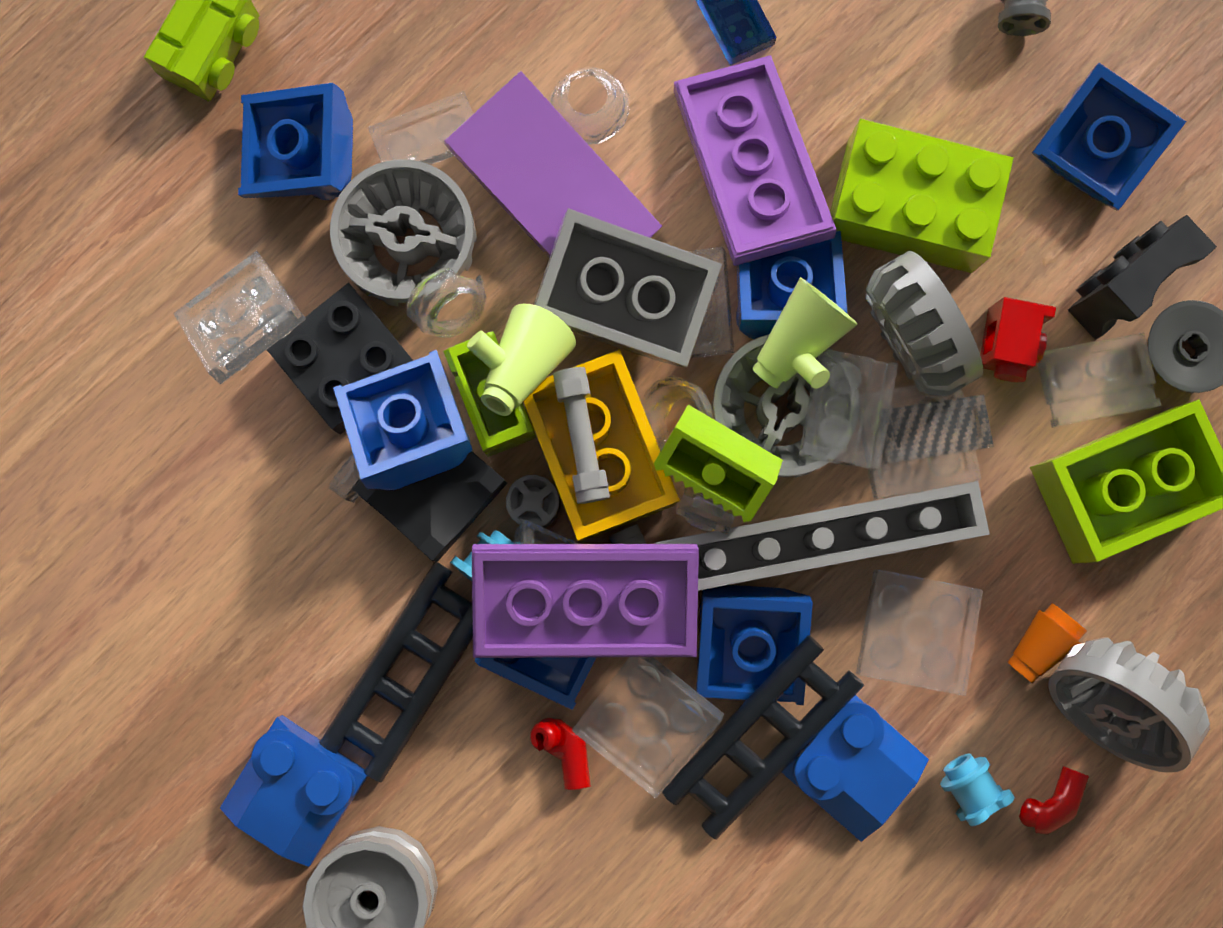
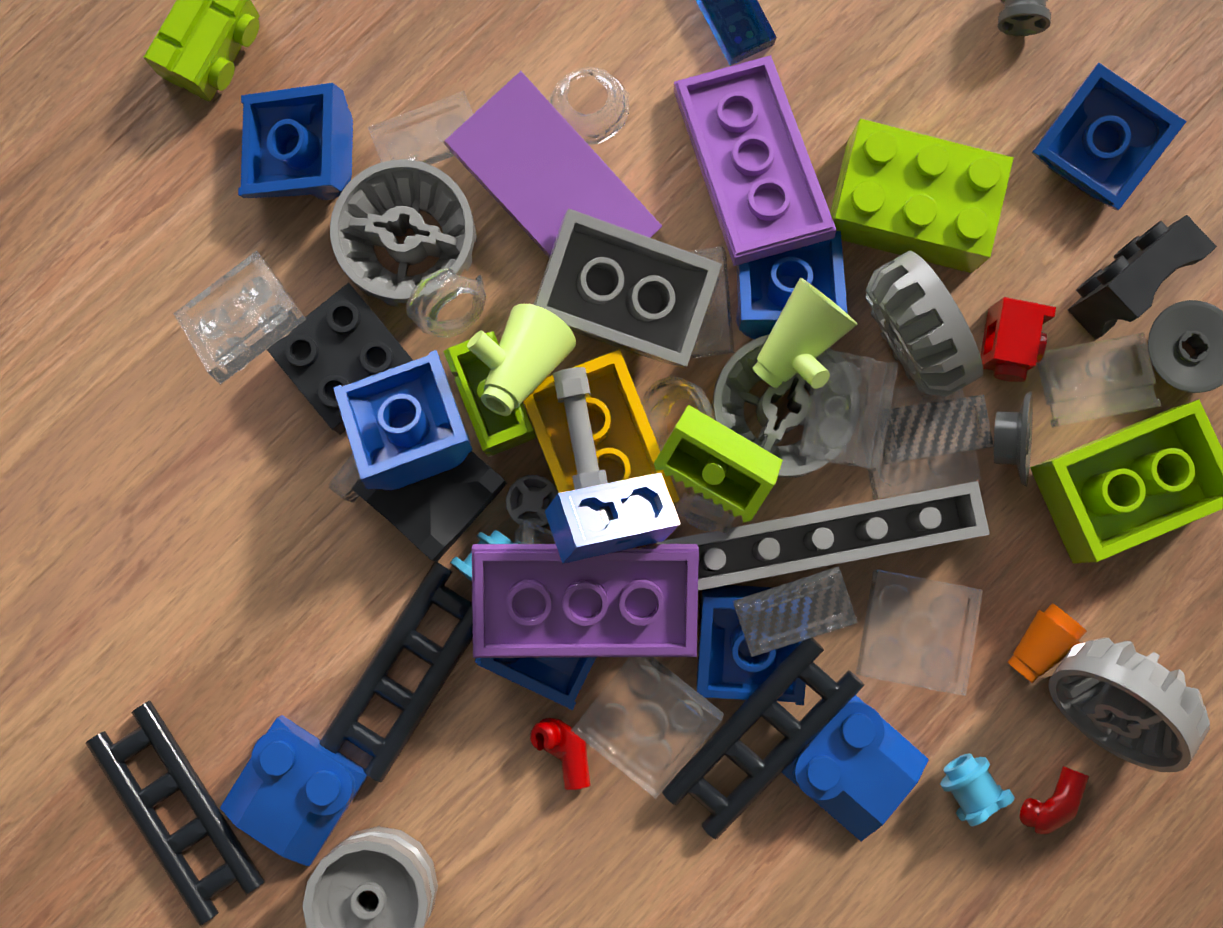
none -> black bar [85,701,265,926]
none -> piece [545,473,680,564]
none -> clear tile [733,567,858,657]
none -> dark grey piece [994,391,1033,487]

